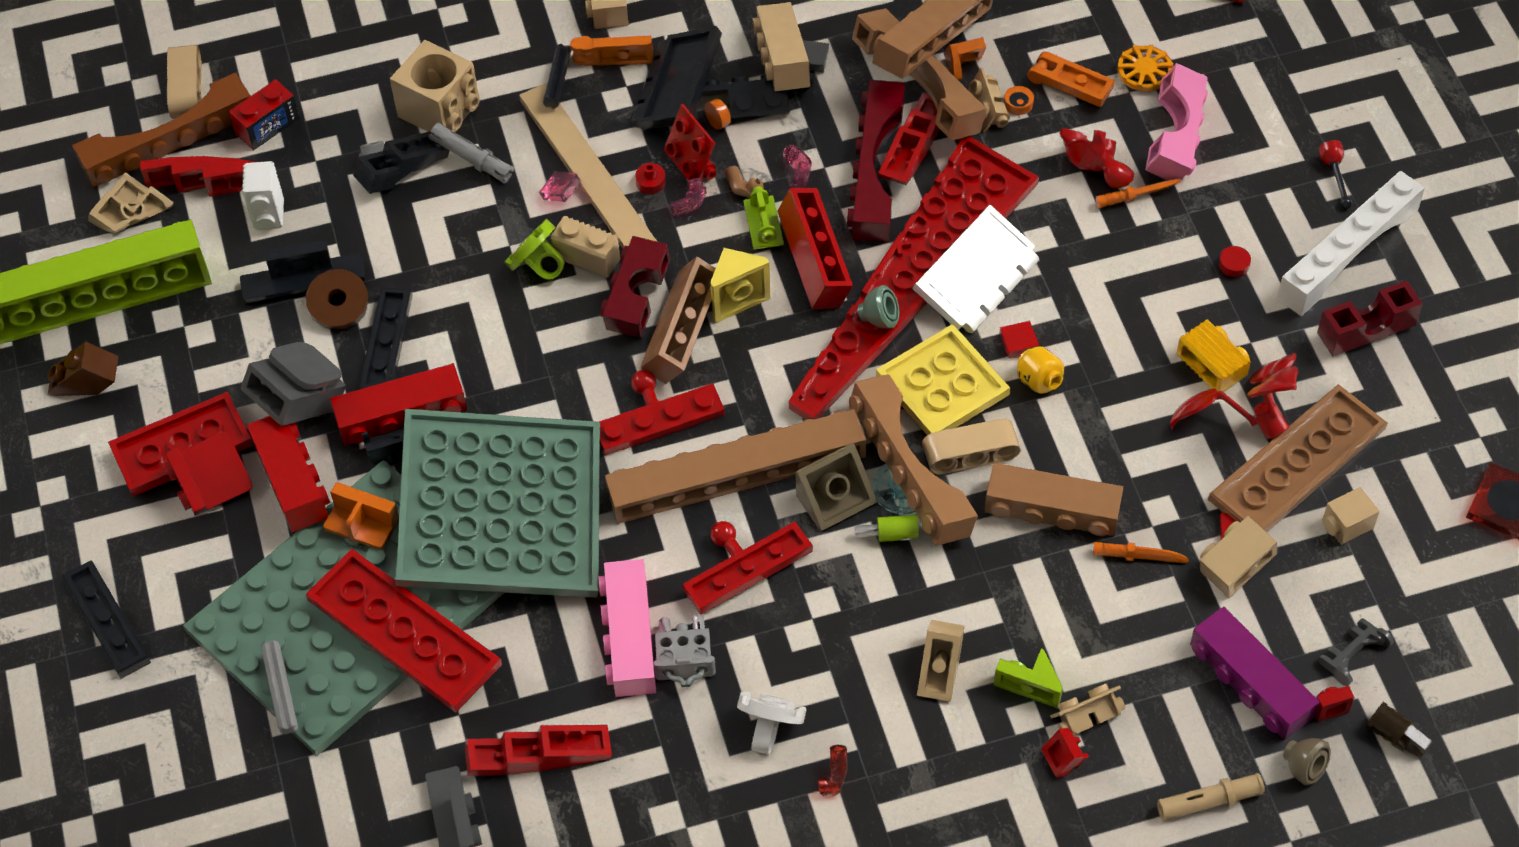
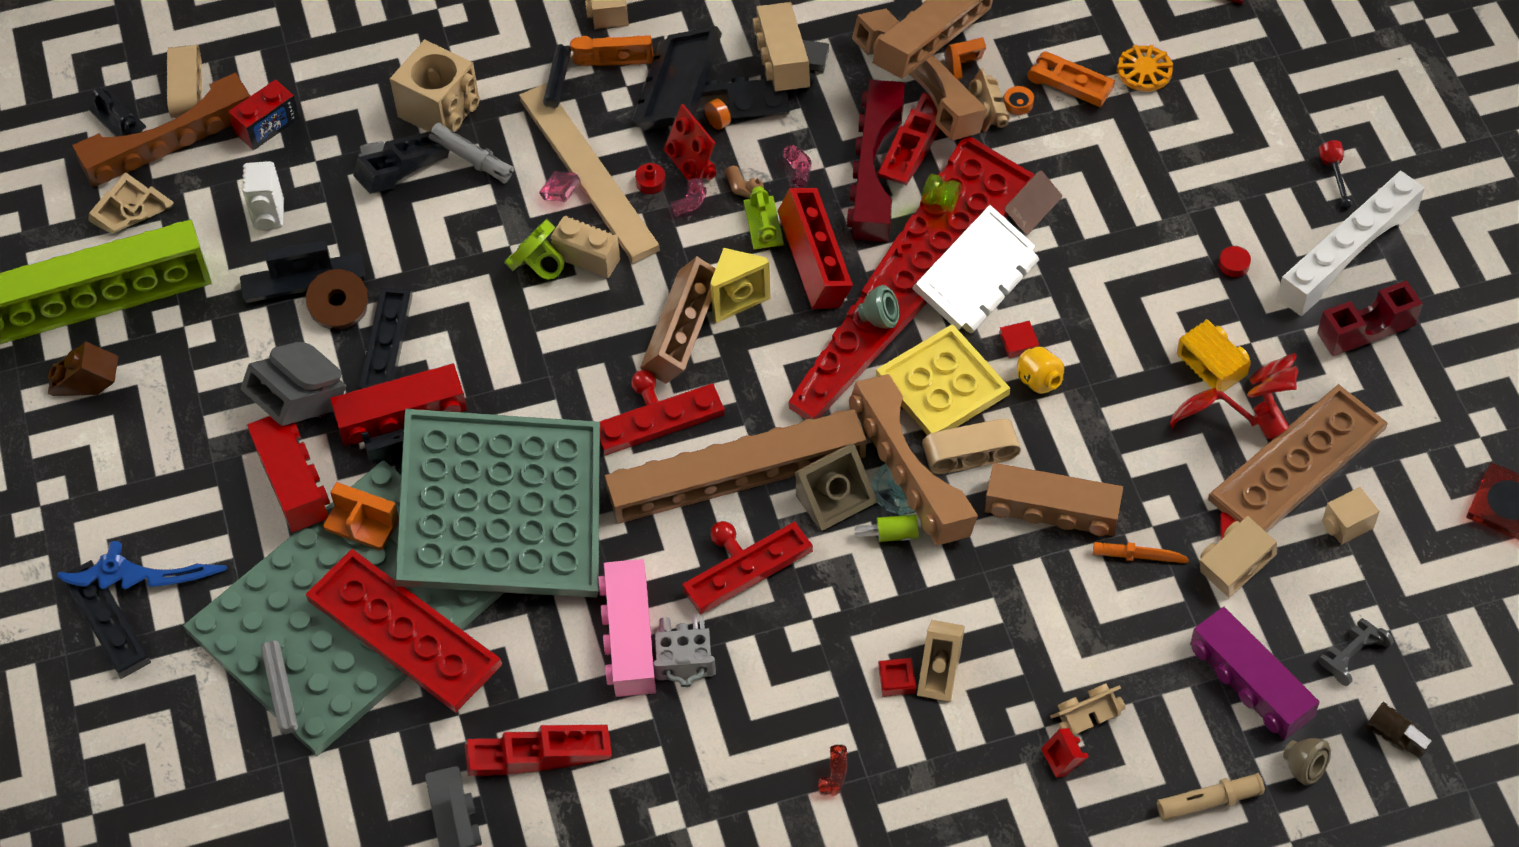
red plate [108,392,253,497] -> none
red slope [140,156,255,197] -> none
red bracket [163,432,253,516] -> none
dark red arch [600,236,671,338] -> none
white tile [737,692,806,755] -> none
lime slope [994,648,1063,708] -> none
red animal [1059,128,1134,189] -> none
orange piece [1096,179,1181,208] -> none
bright pink arch [1145,63,1208,181] -> none
red plate [1315,686,1355,722] -> none
none -> blue piece [57,541,227,589]
none -> black hinge [88,88,147,137]
none -> red tile [878,658,916,697]
none -> clear neon green wheel [922,174,961,212]
none -> reddish brown sticker [1005,170,1062,235]

